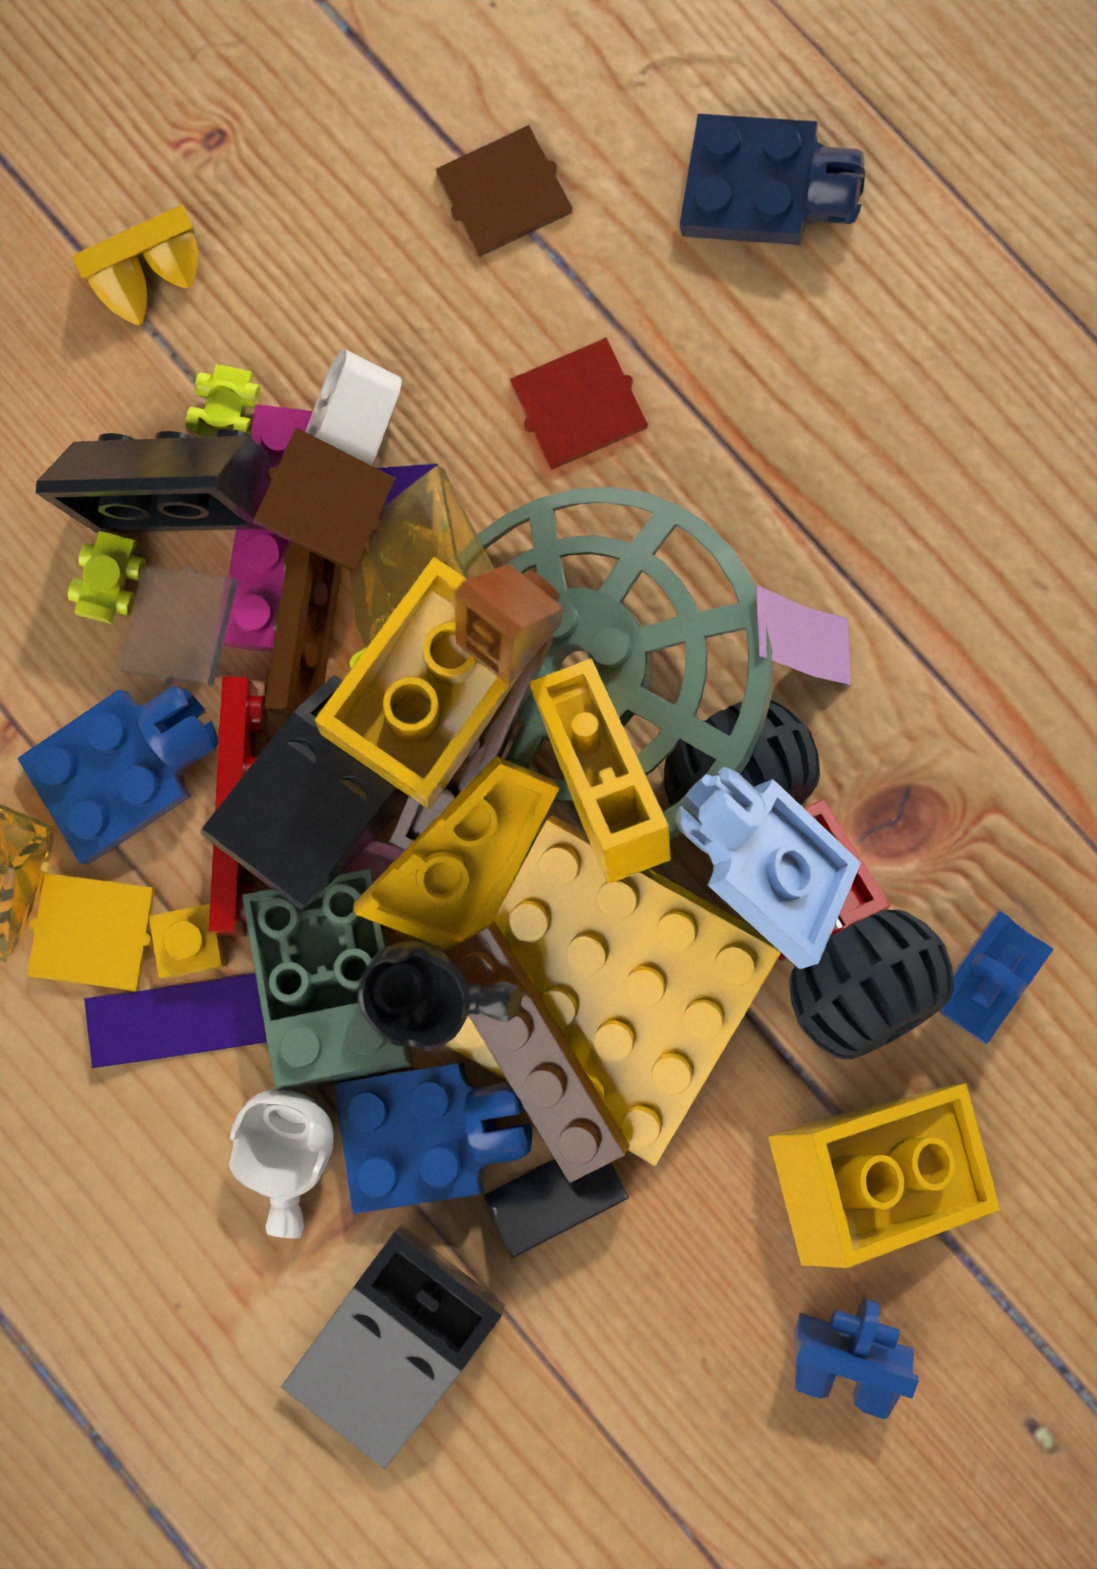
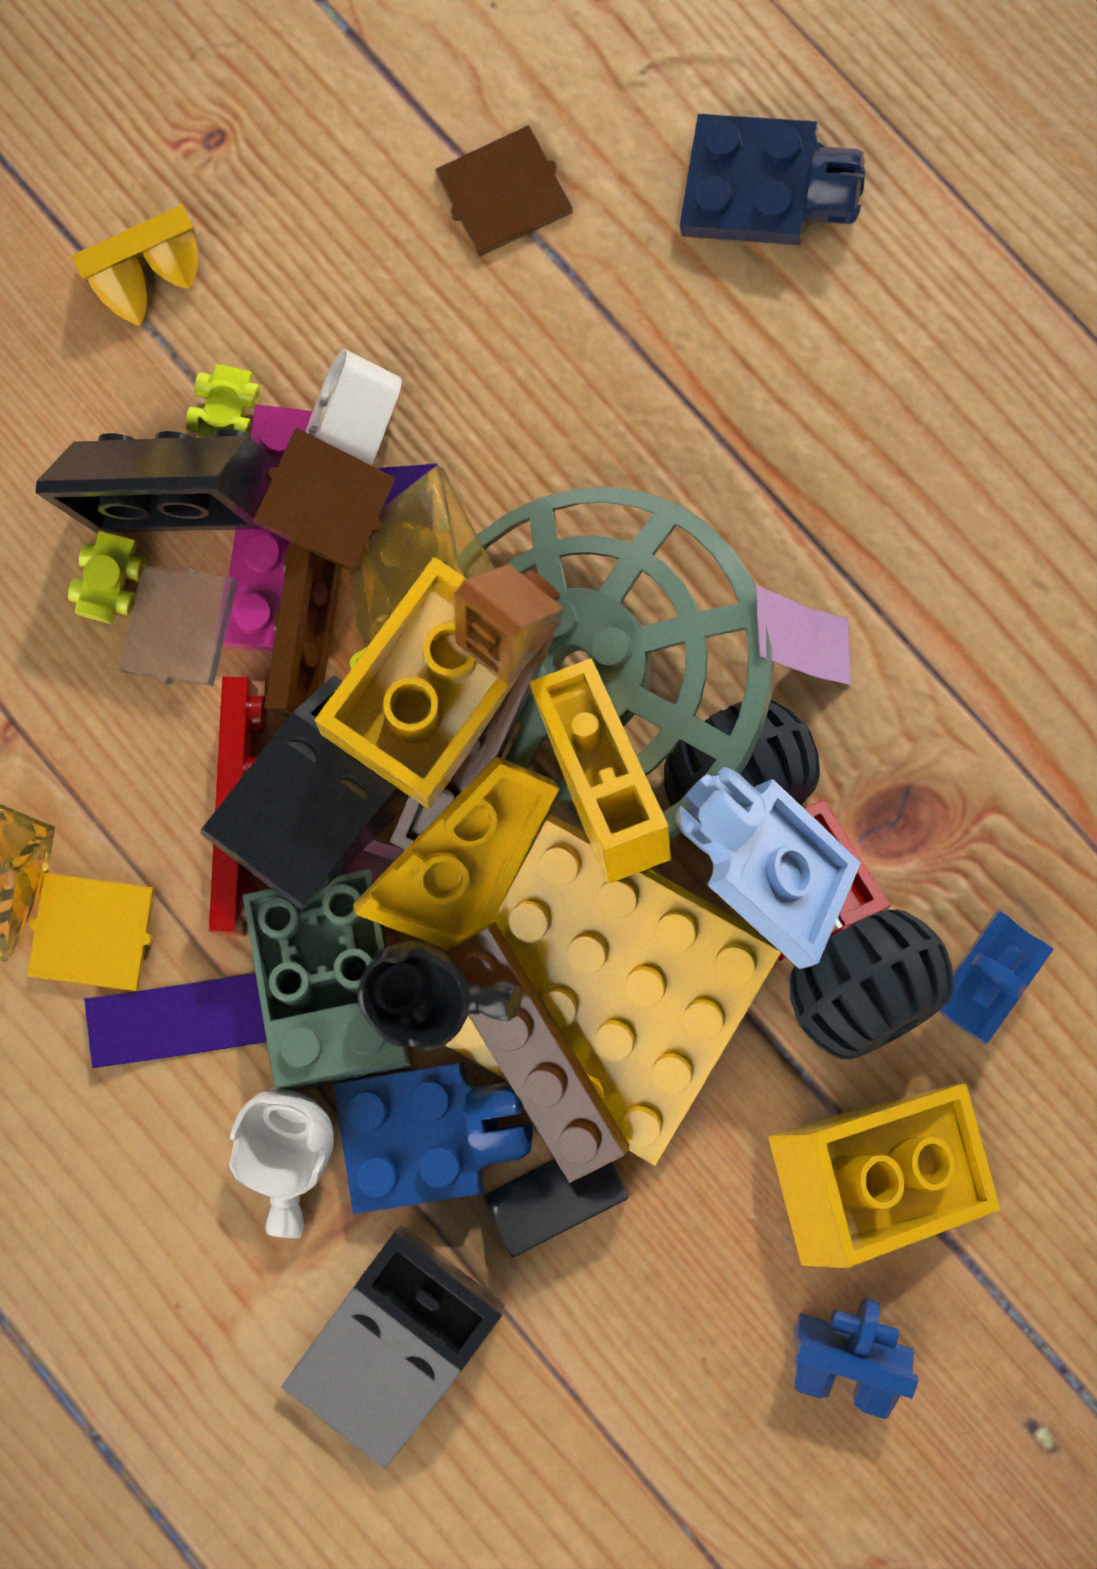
blue plate [17,686,218,864] -> none
yellow plate [149,904,226,979] -> none
clear red piece [510,337,648,470] -> none

